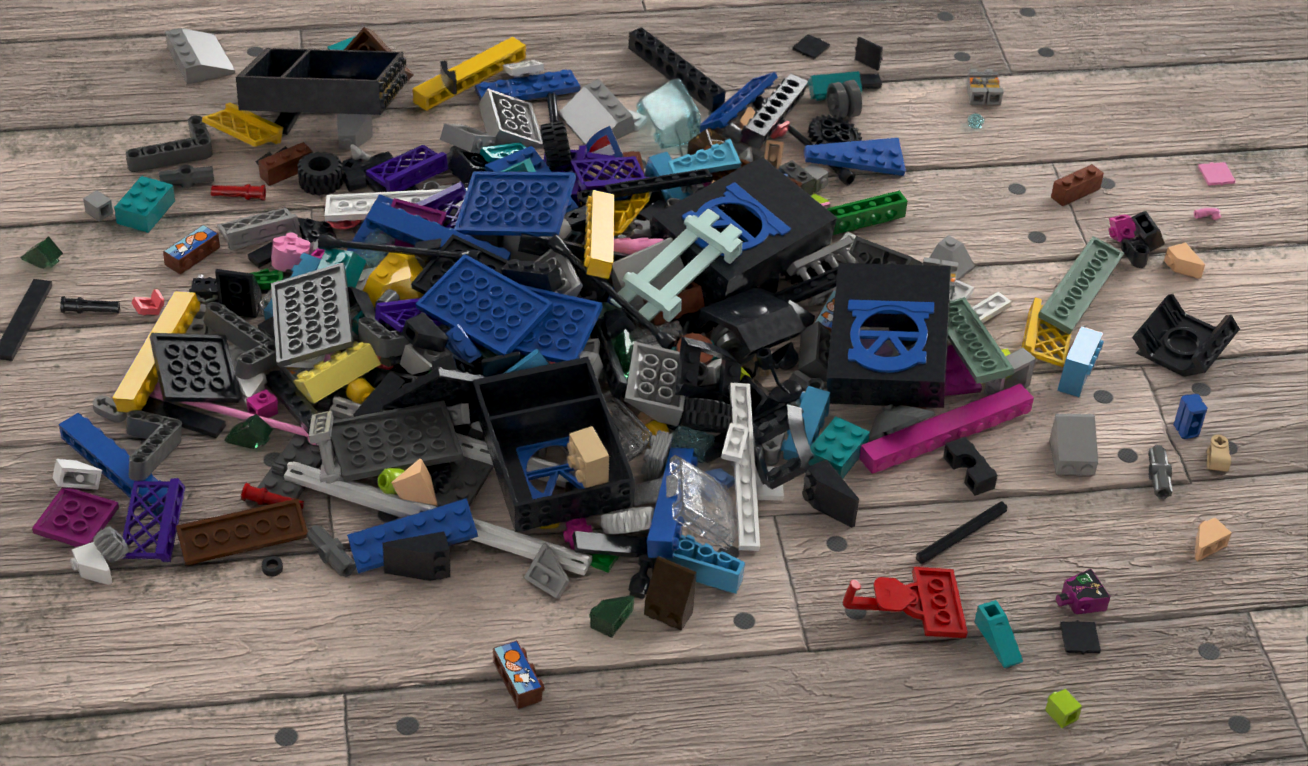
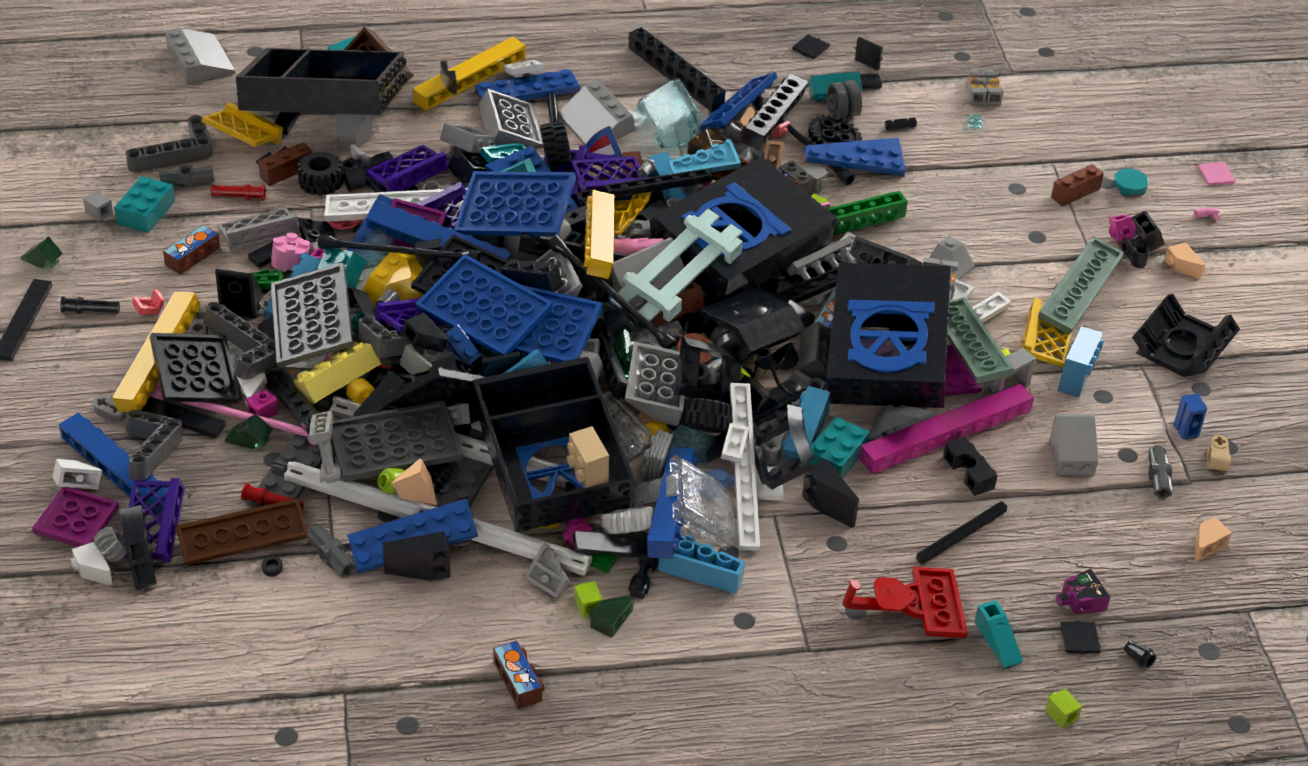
black piece [189,274,219,304] -> none
dark brown slope [644,556,697,631] -> none
none -> black slope [120,505,157,589]
none -> lime brick [574,581,603,618]
none -> light grey pin [637,159,655,177]
none -> black axle [884,117,917,130]
none -> teal tile [1114,168,1149,196]
none -> black cone [1124,640,1156,669]

